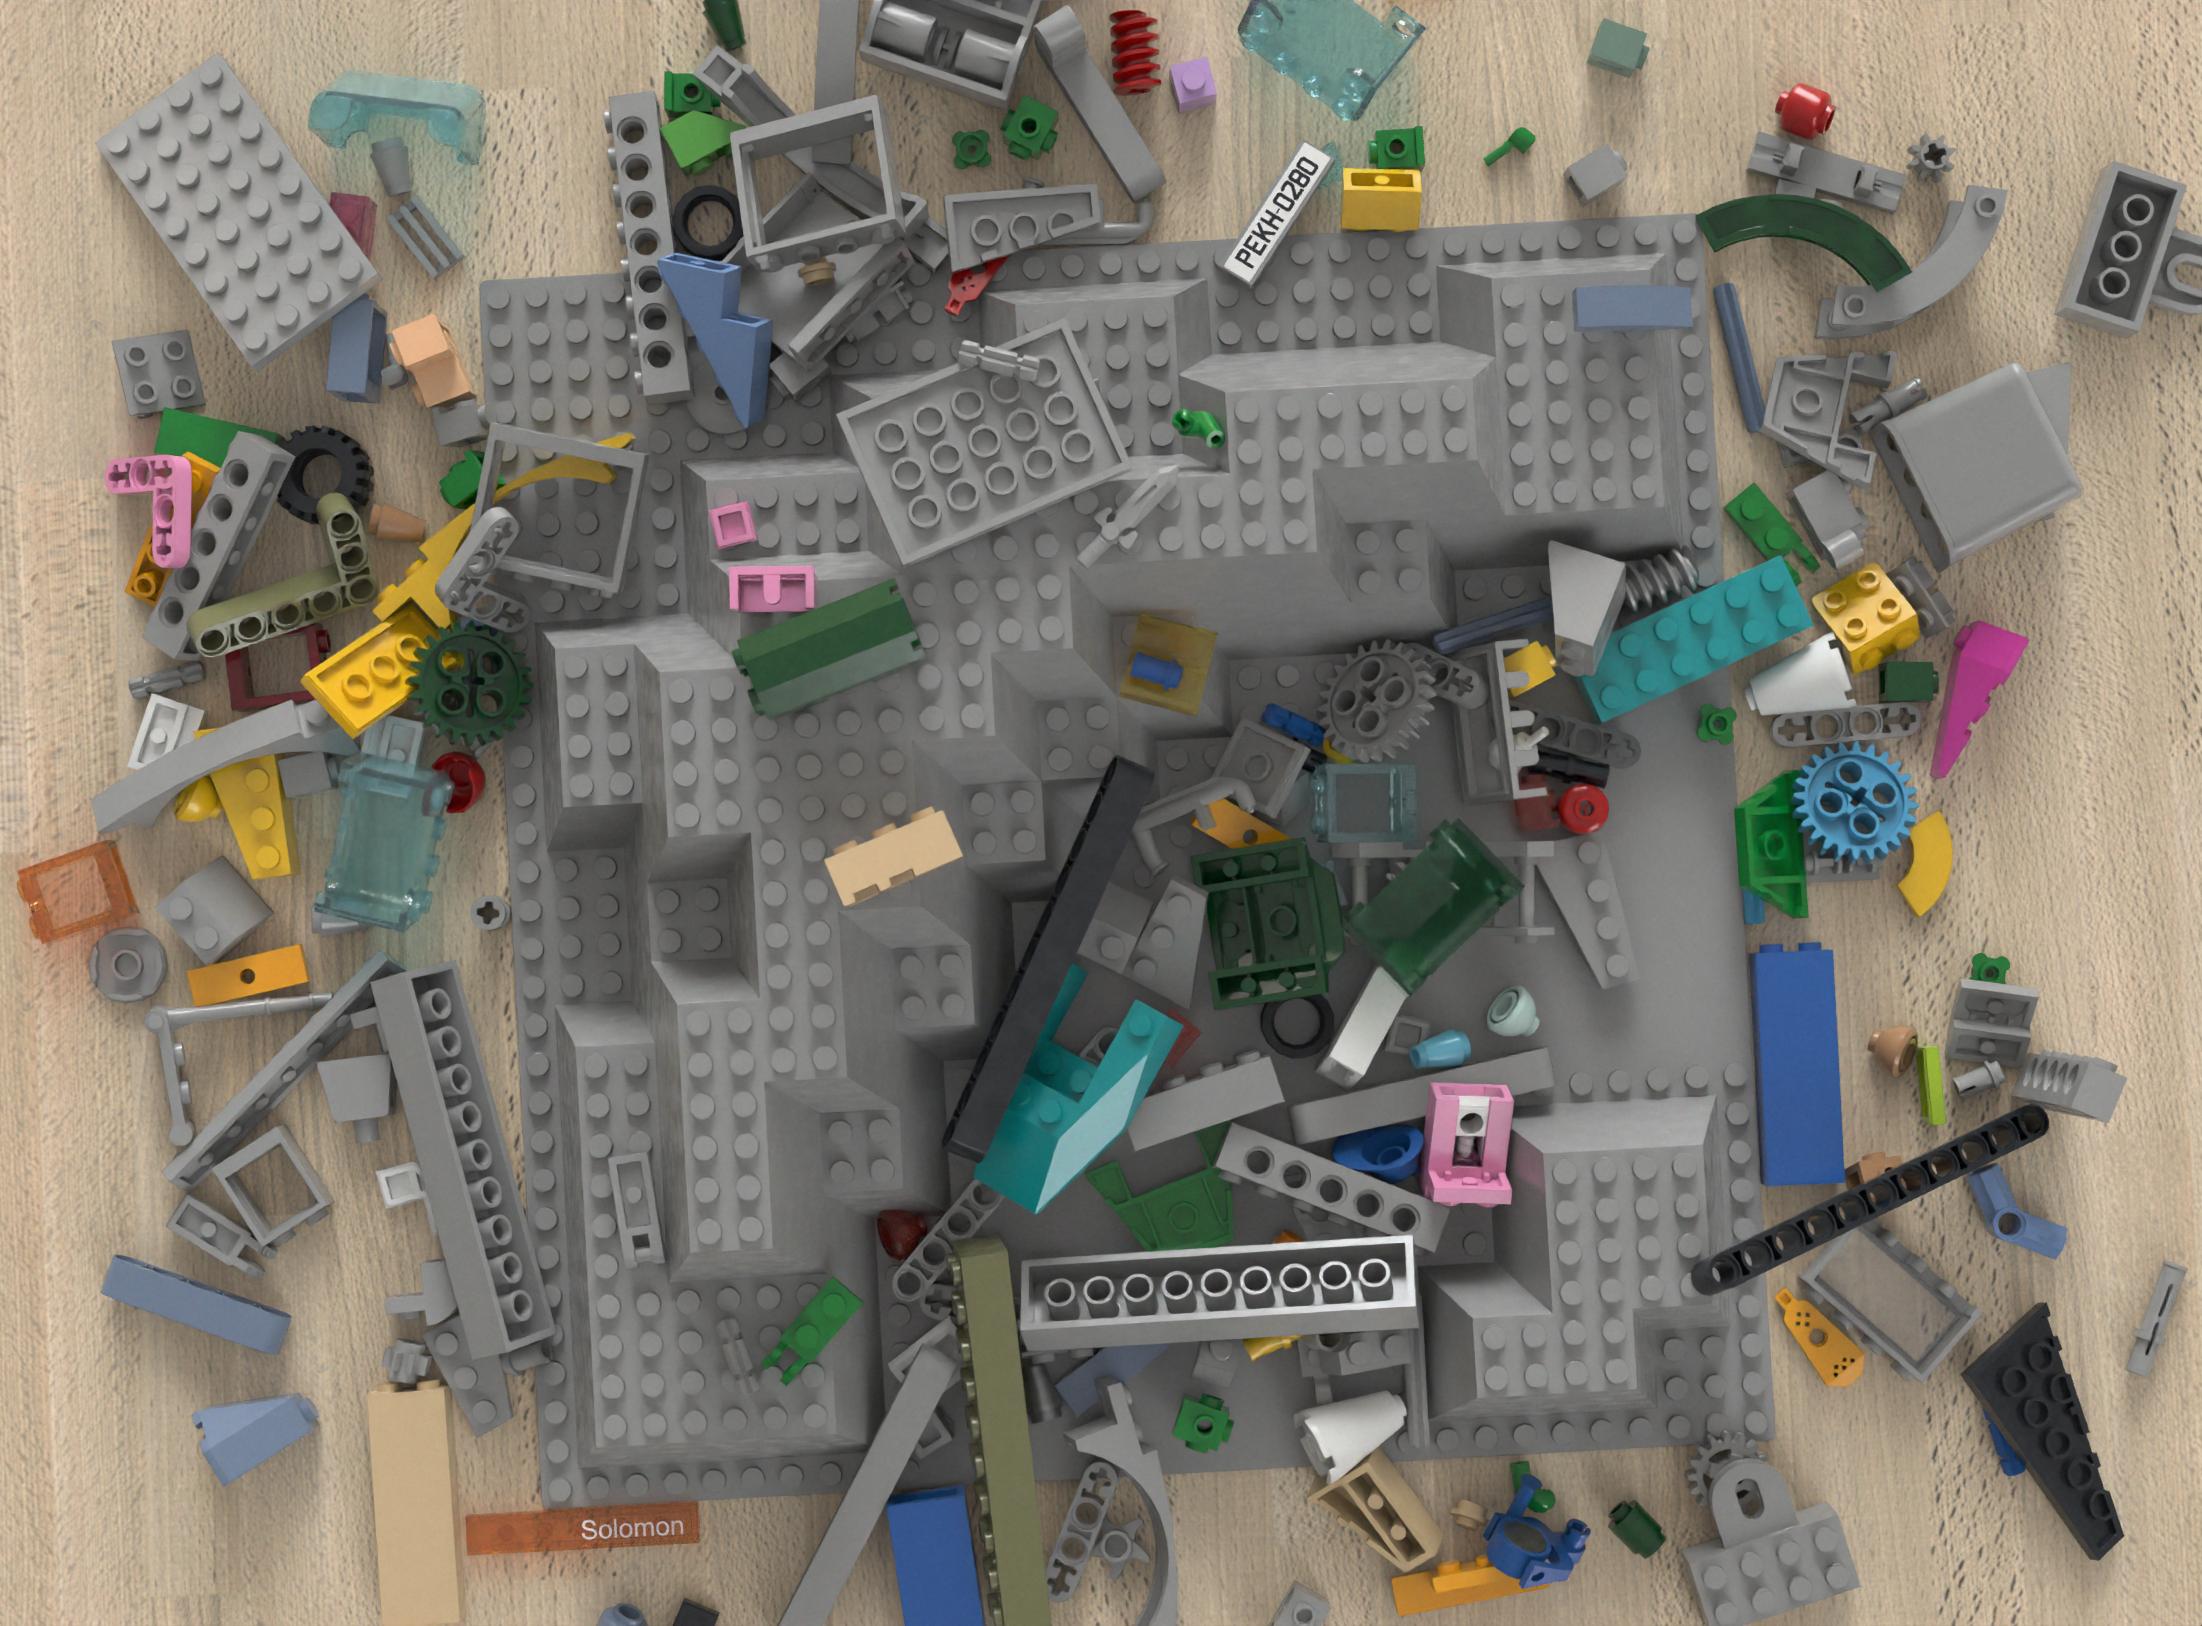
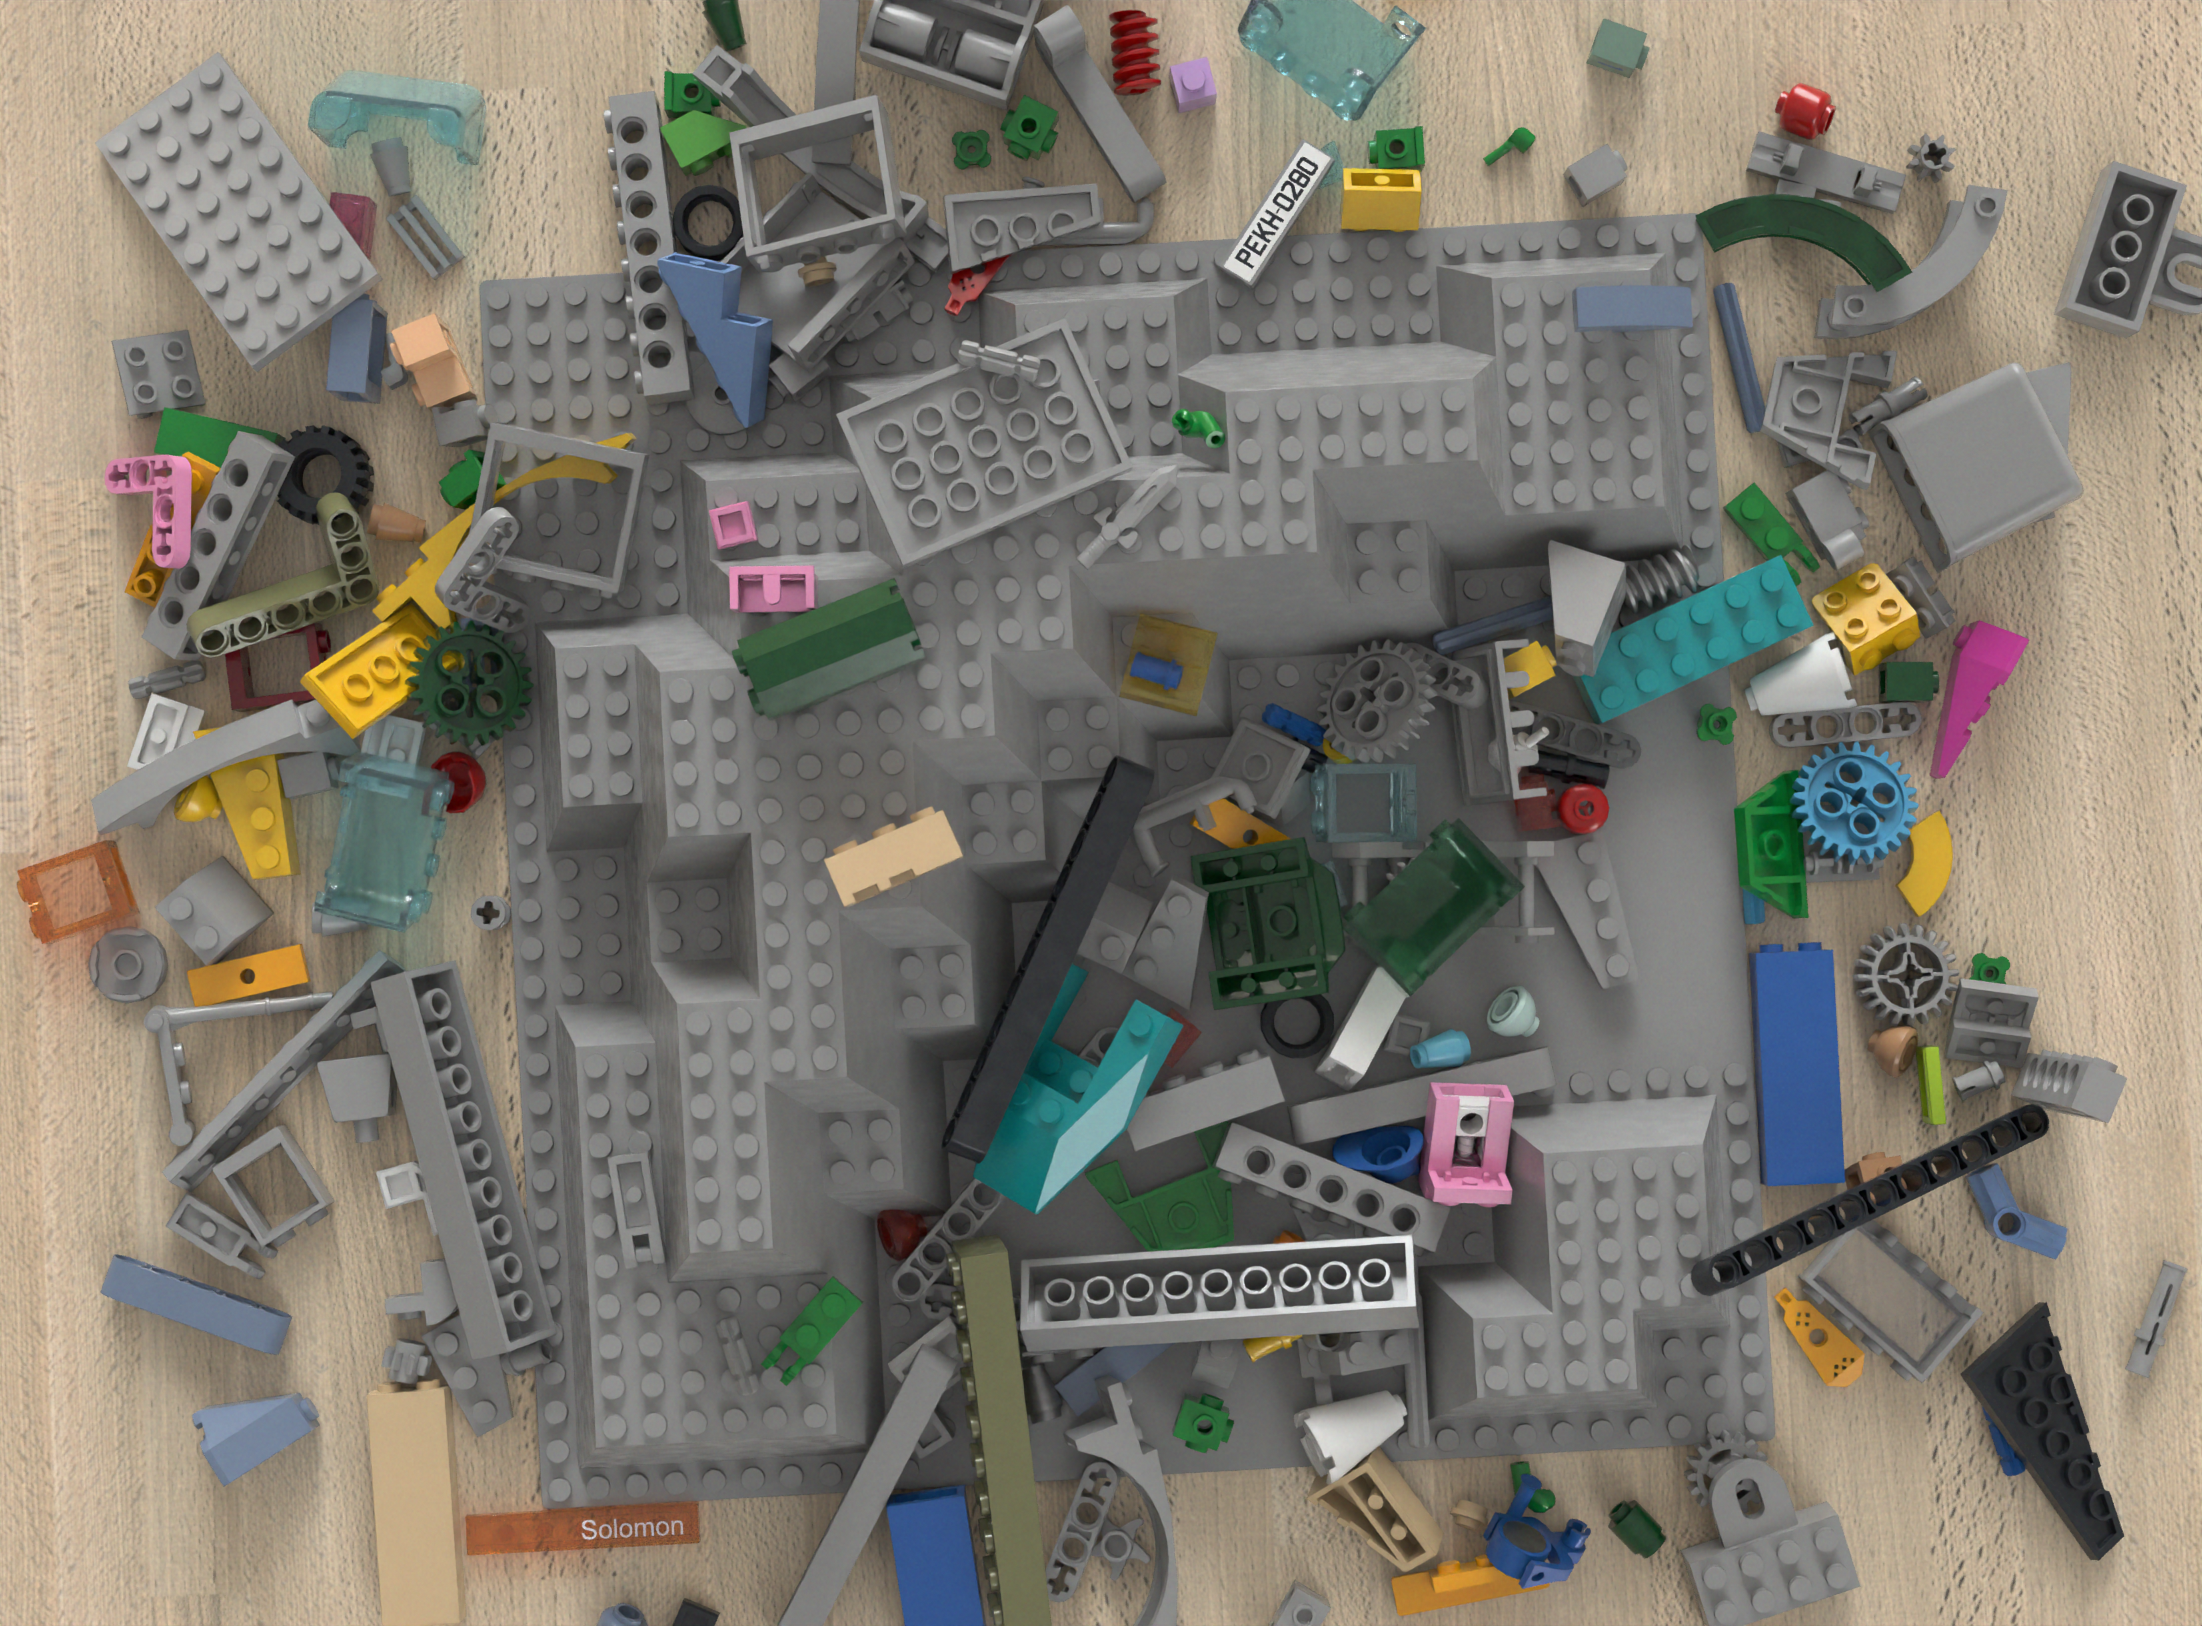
none -> light grey gear [1853,923,1959,1027]

